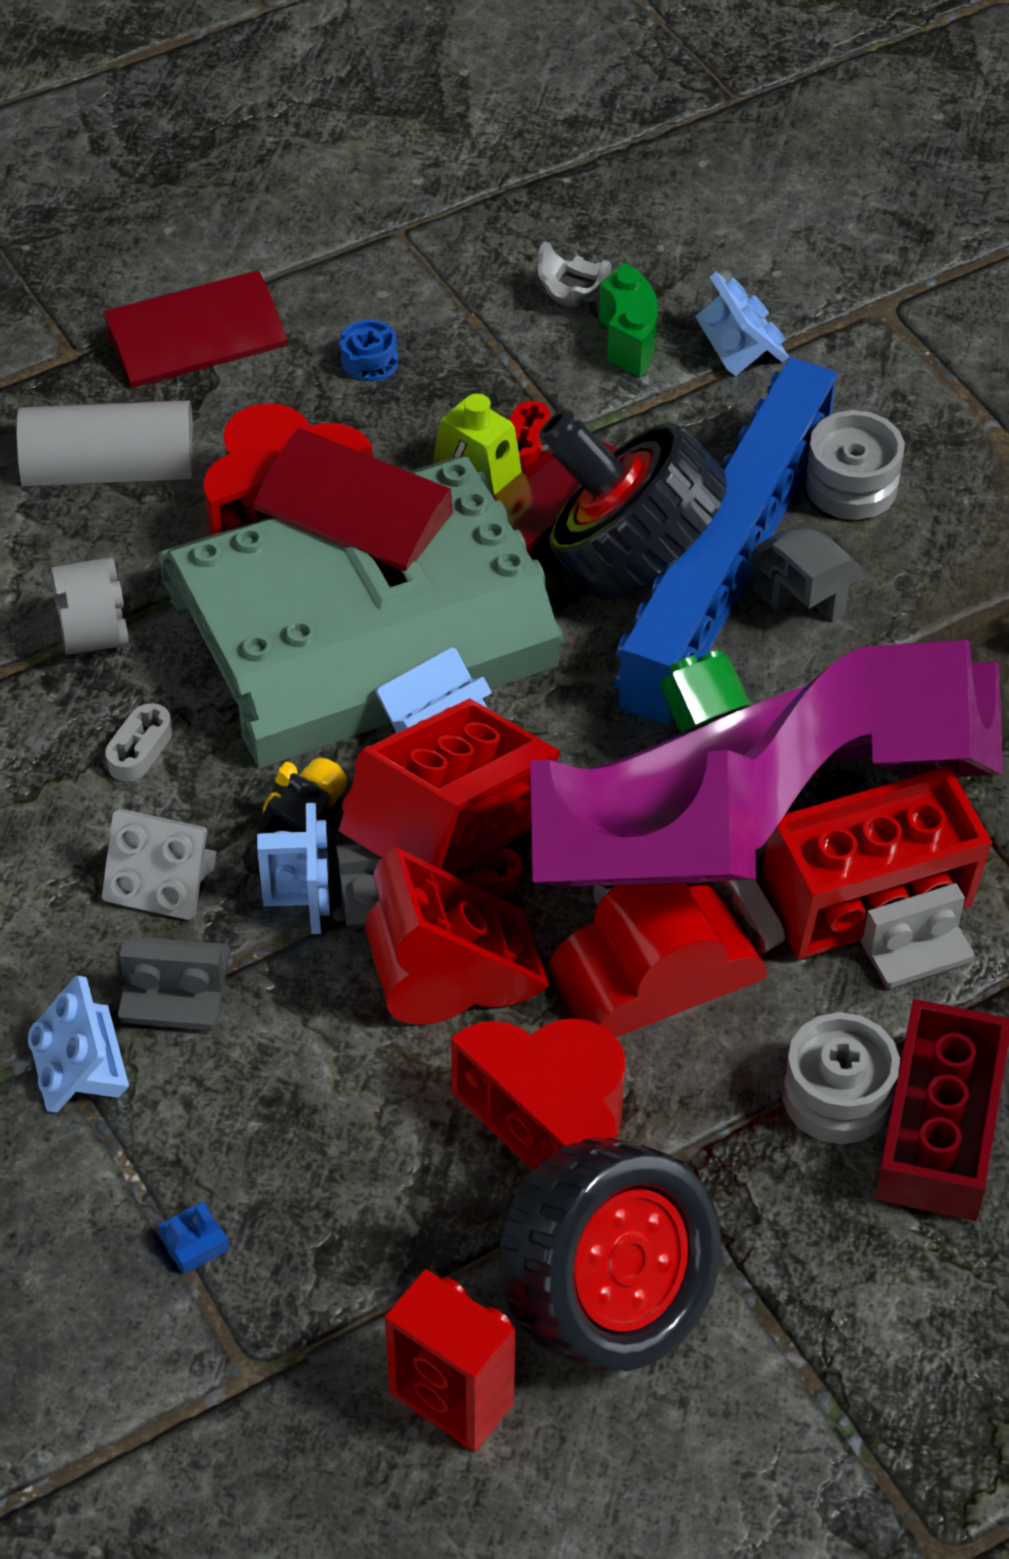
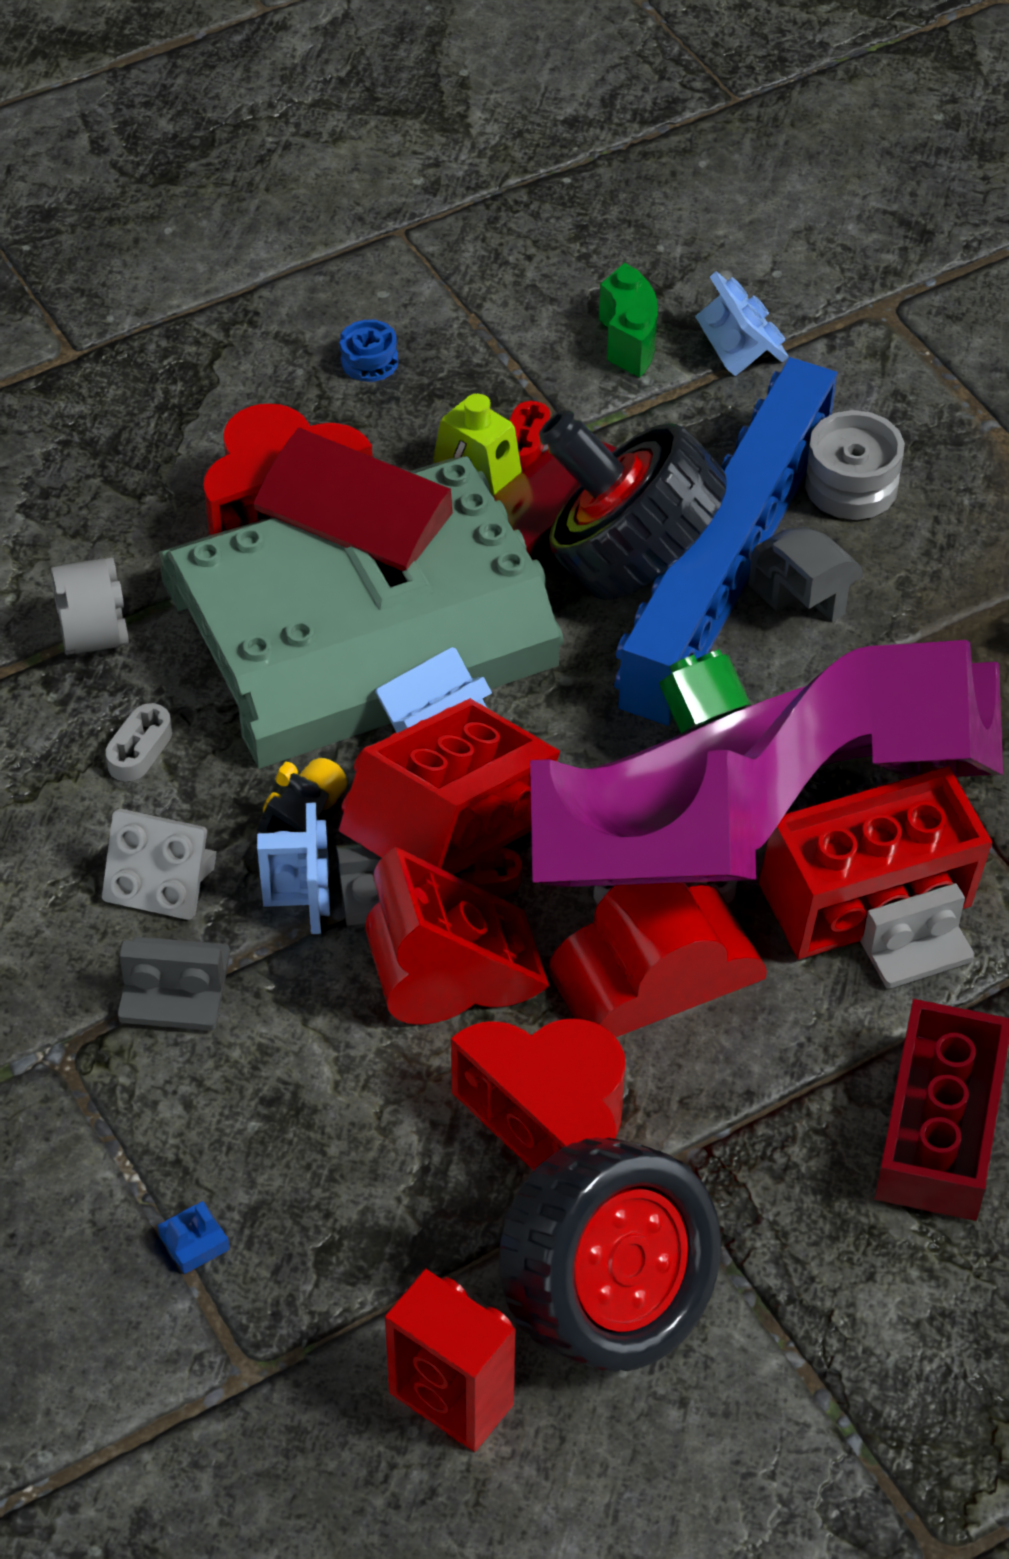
light grey brick [17,400,193,486] -> none
light blue bracket [28,975,129,1113] -> none
dark red slope [103,270,287,388] -> none
light grey helmet [538,241,612,308] -> none
light grey beam [714,880,785,954] -> none
light grey wheel [782,1012,900,1145] -> none

